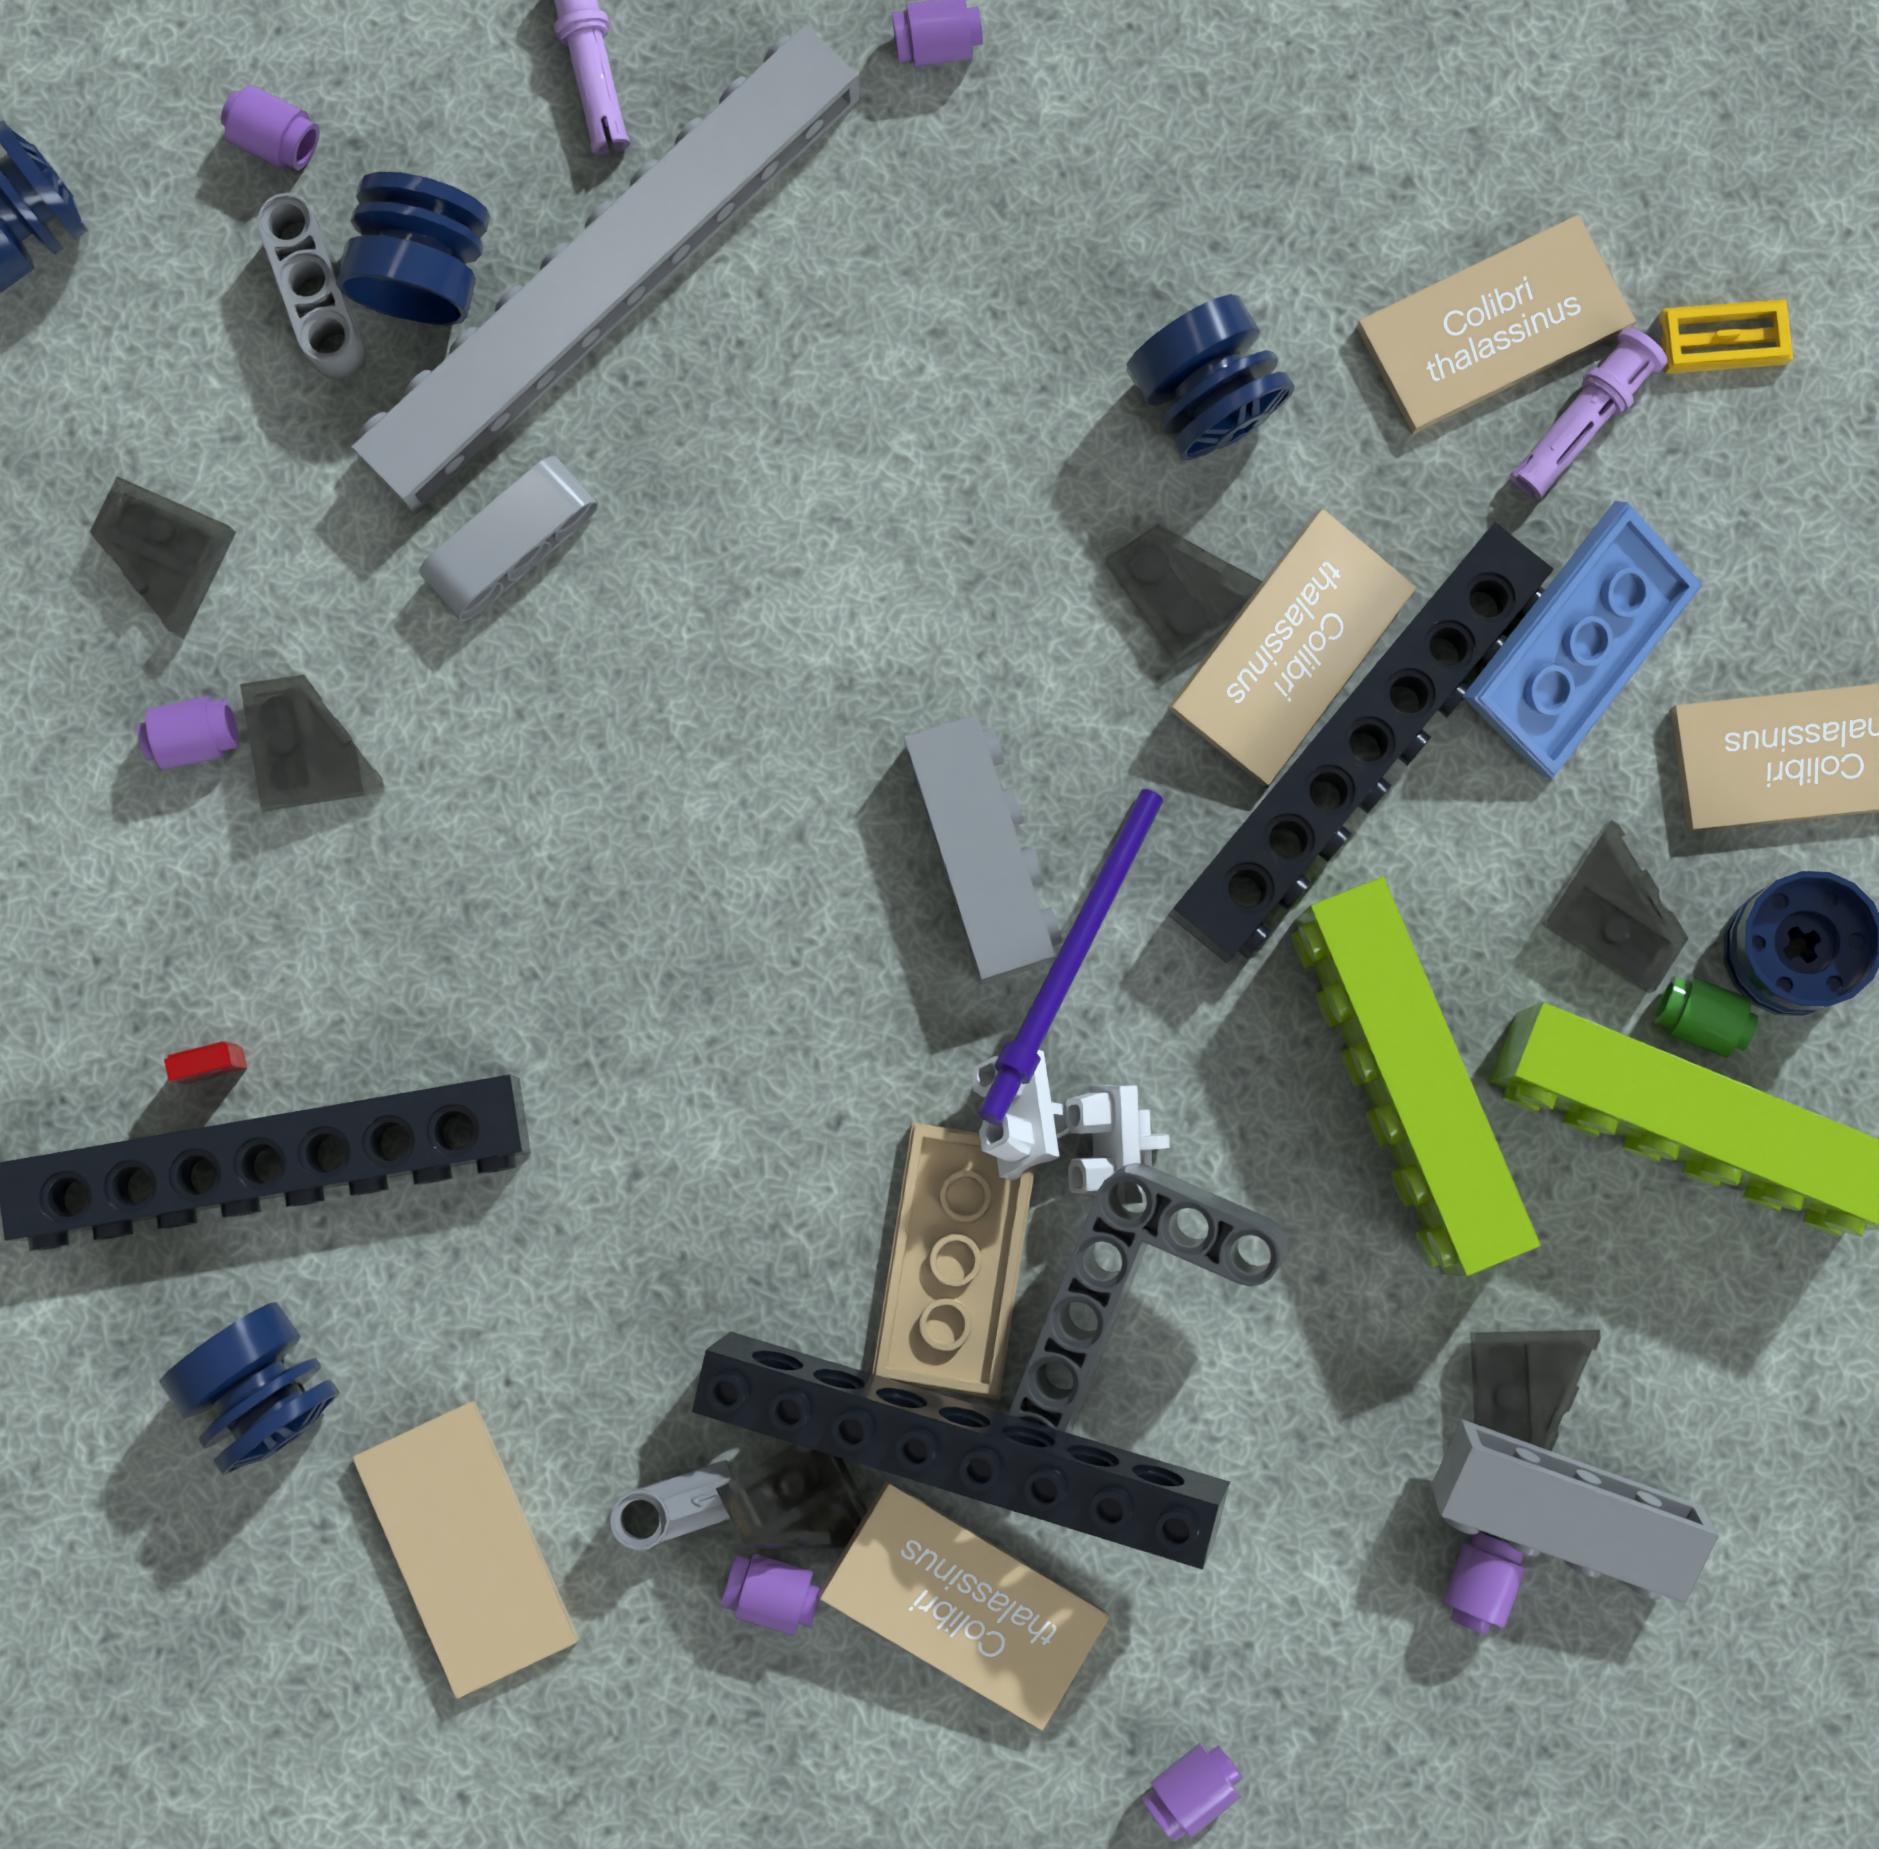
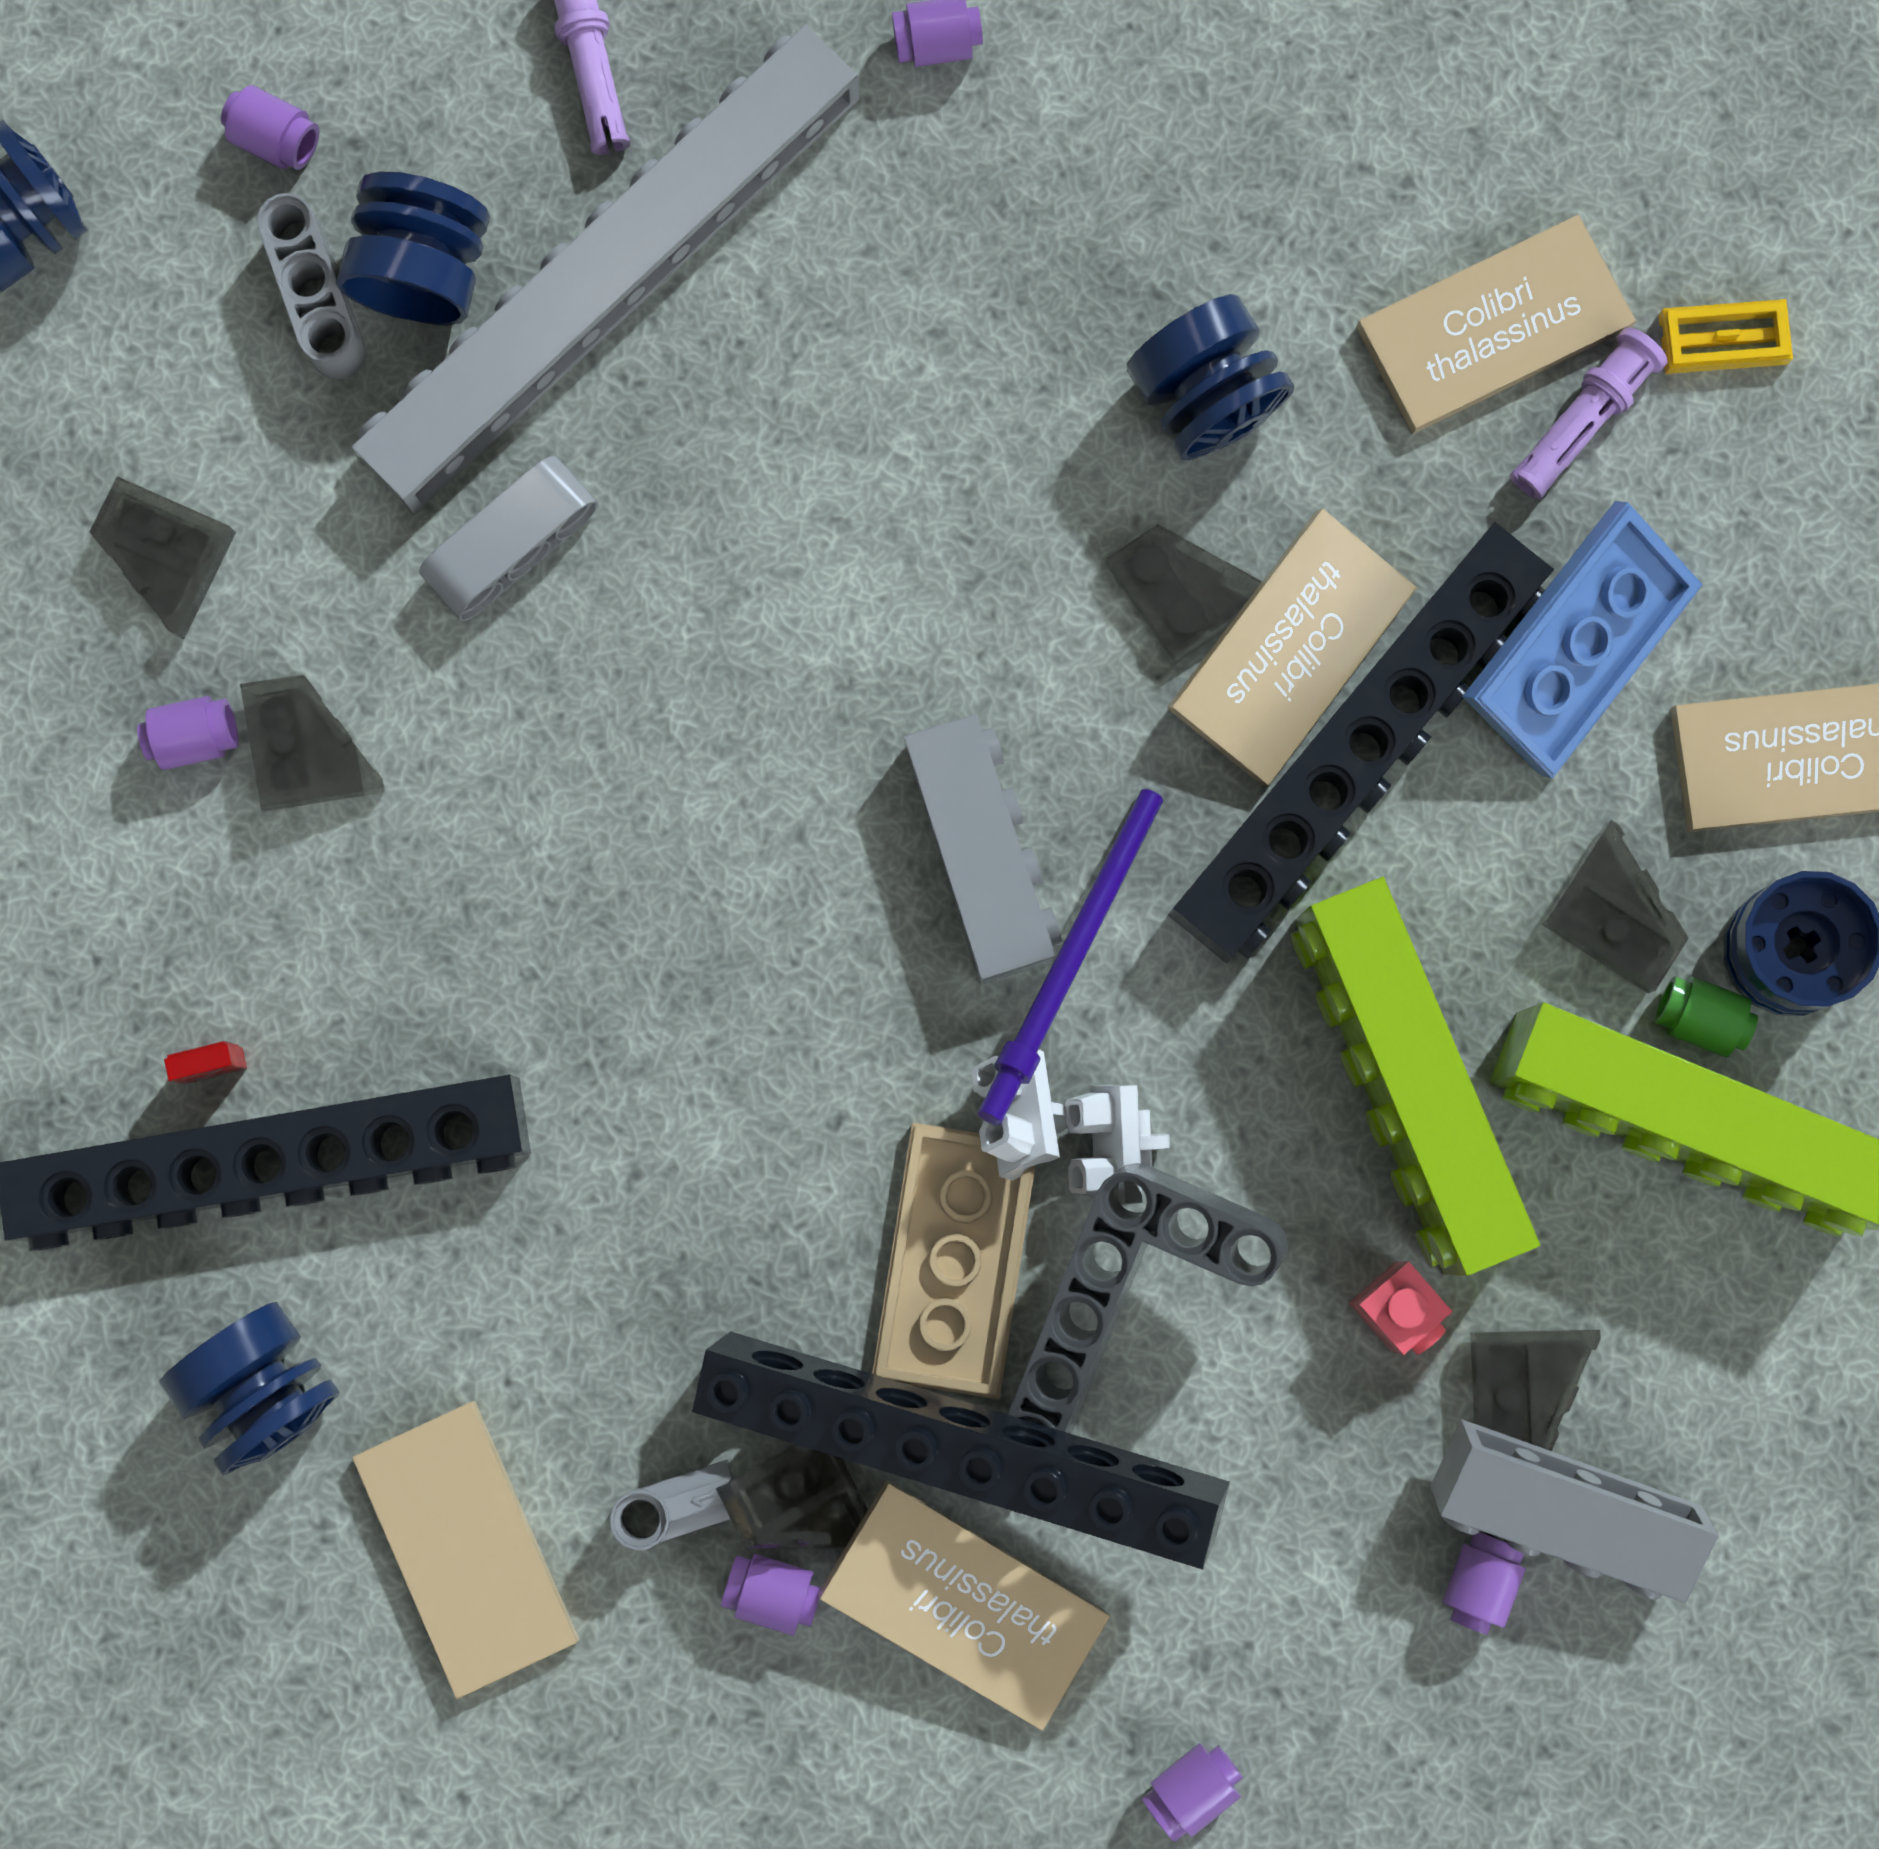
none -> coral brick [1349,1261,1453,1355]

